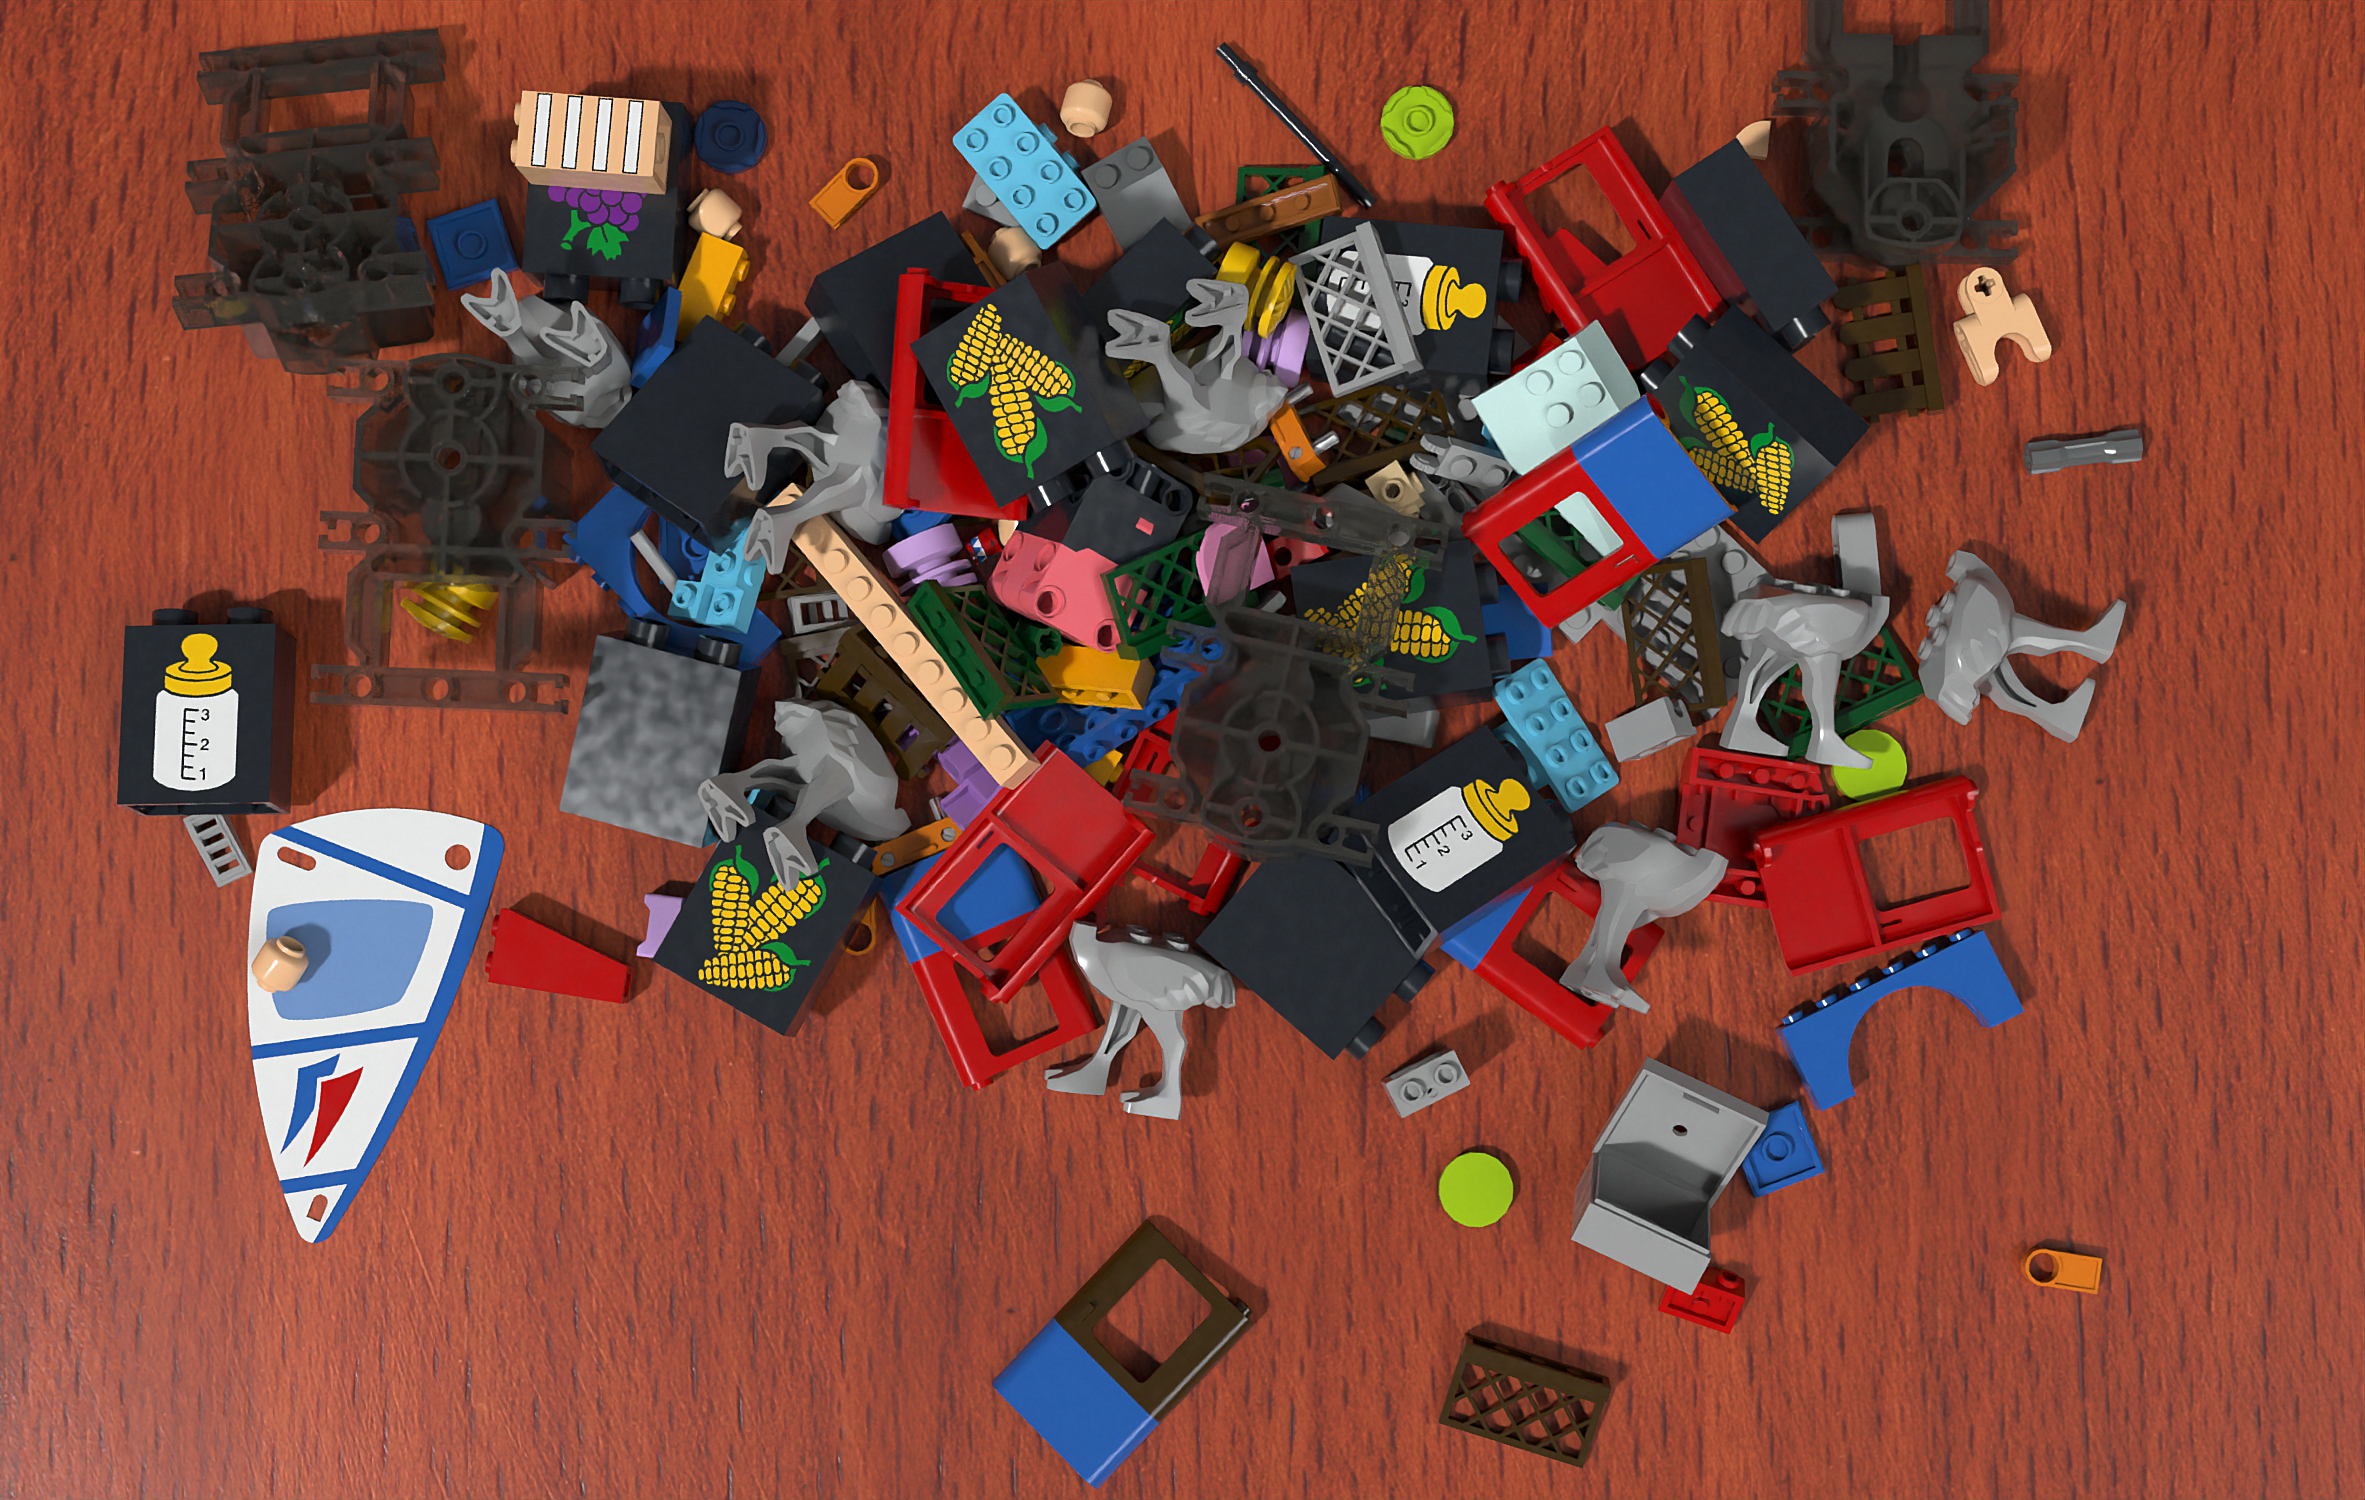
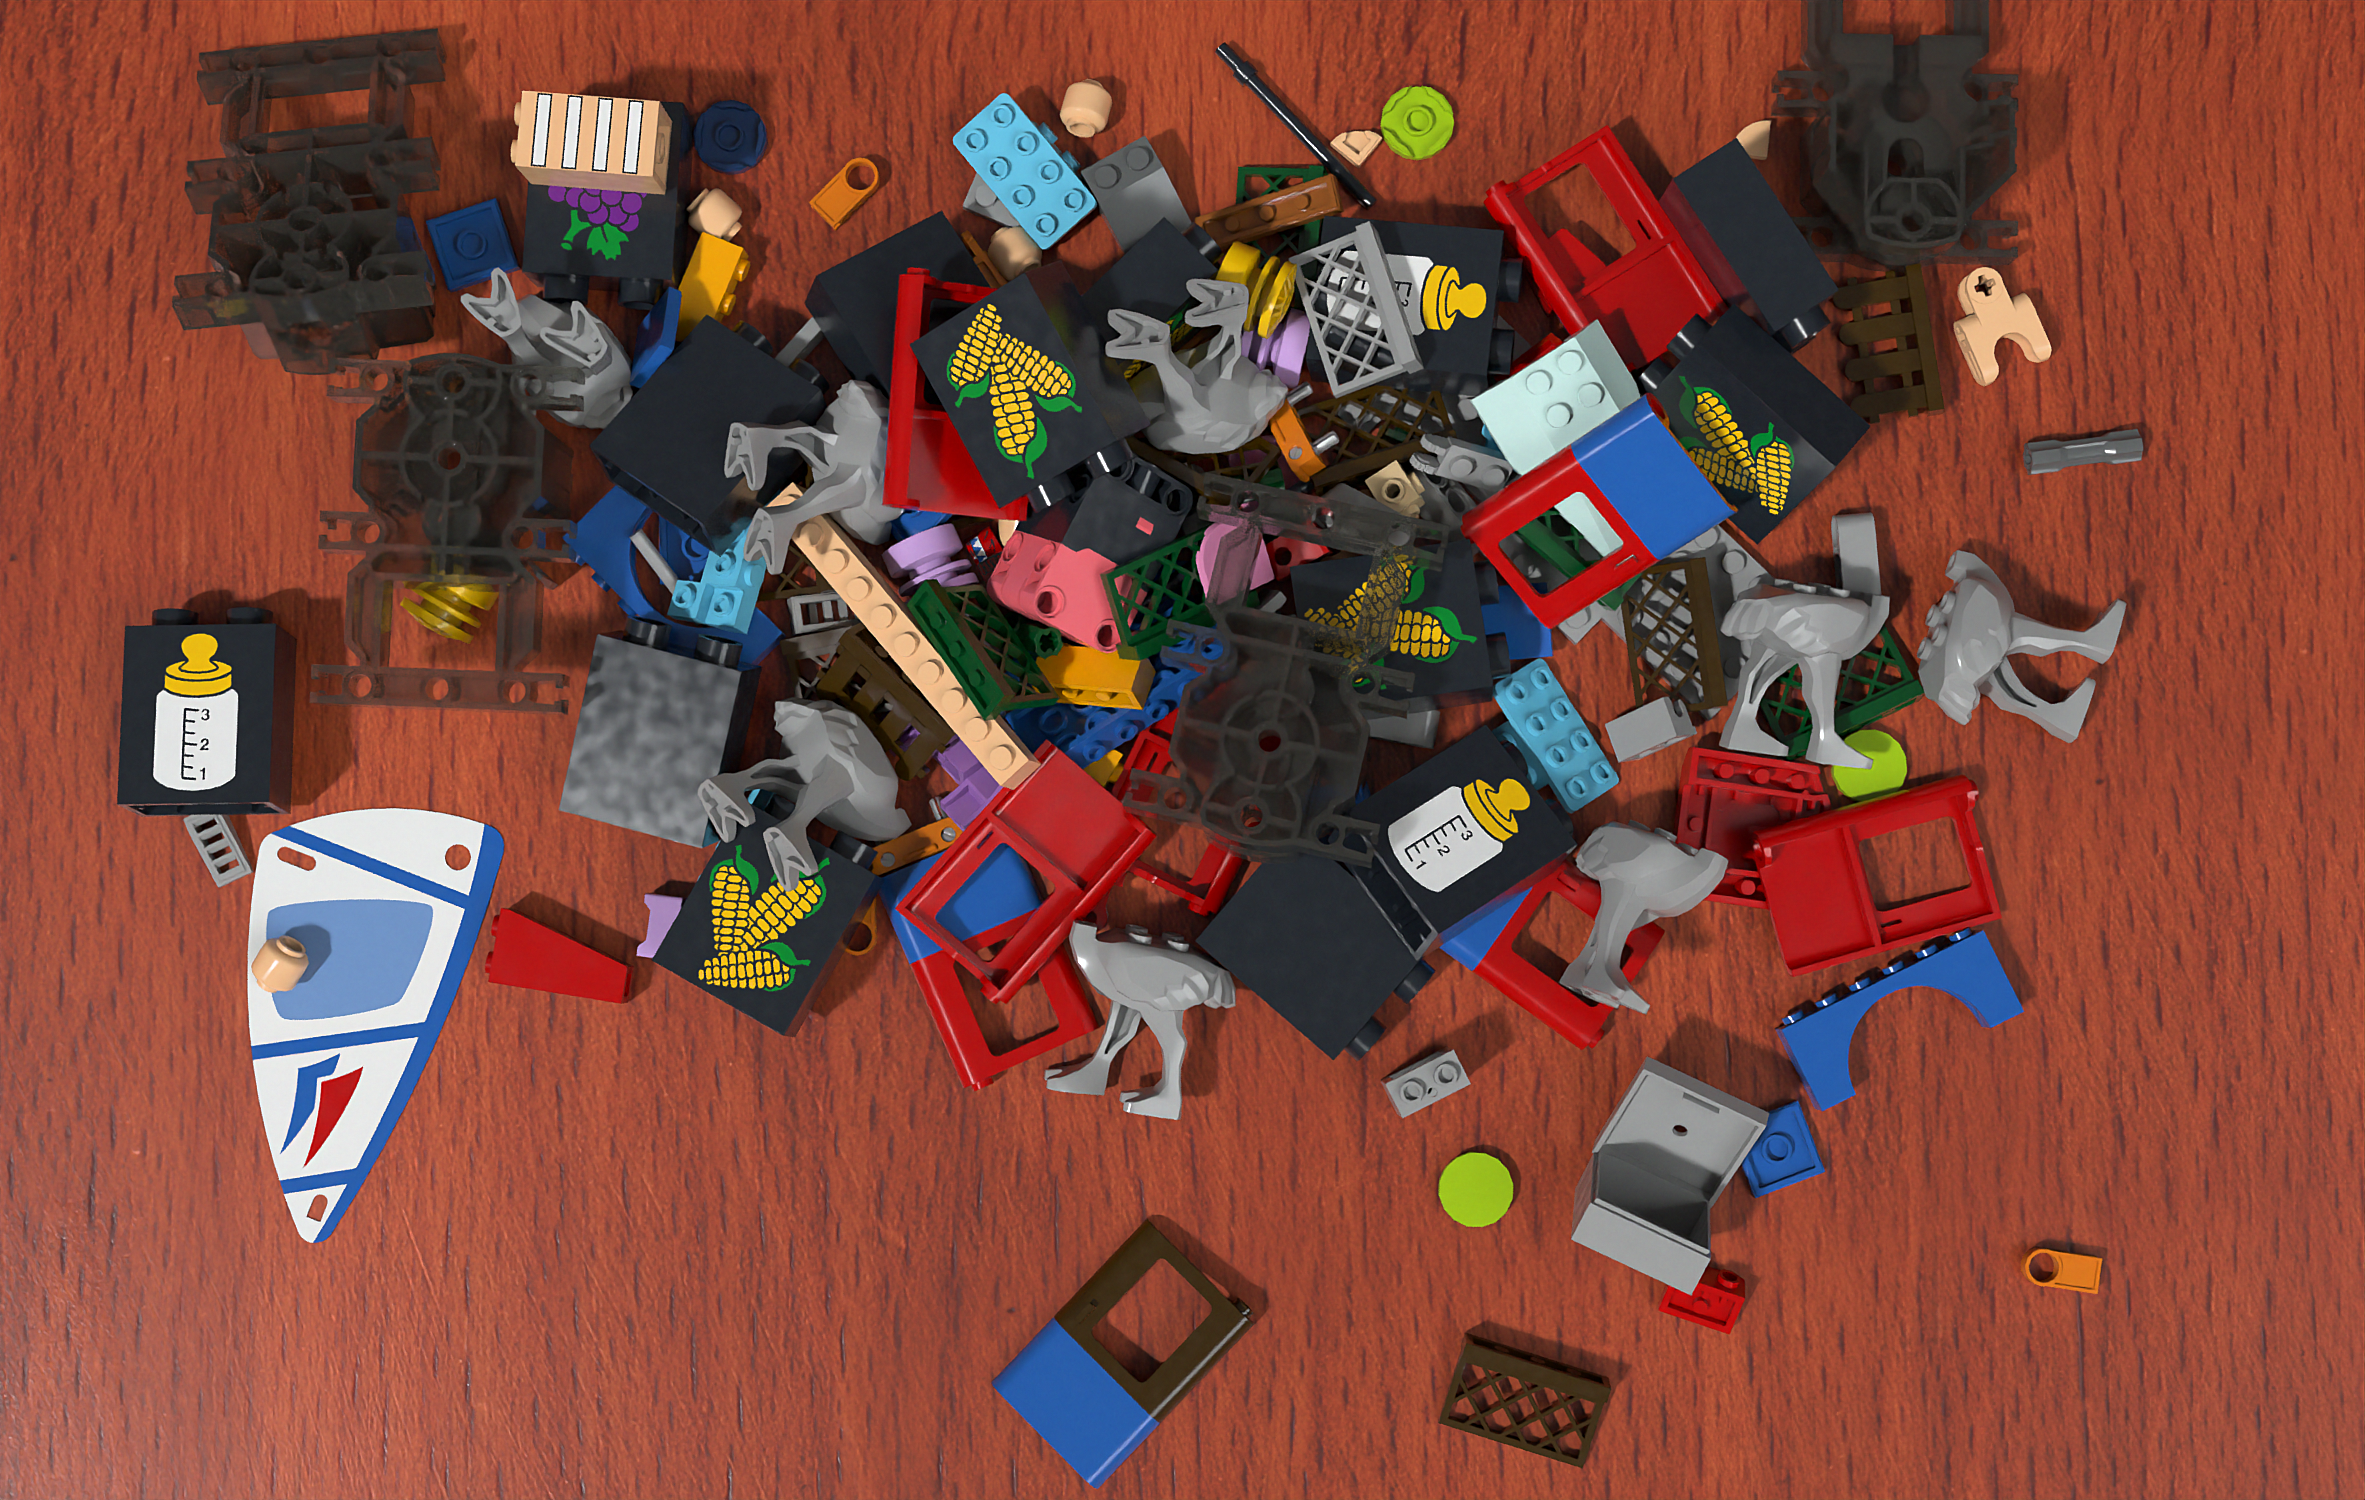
none -> light nougat tile [1330,131,1382,169]

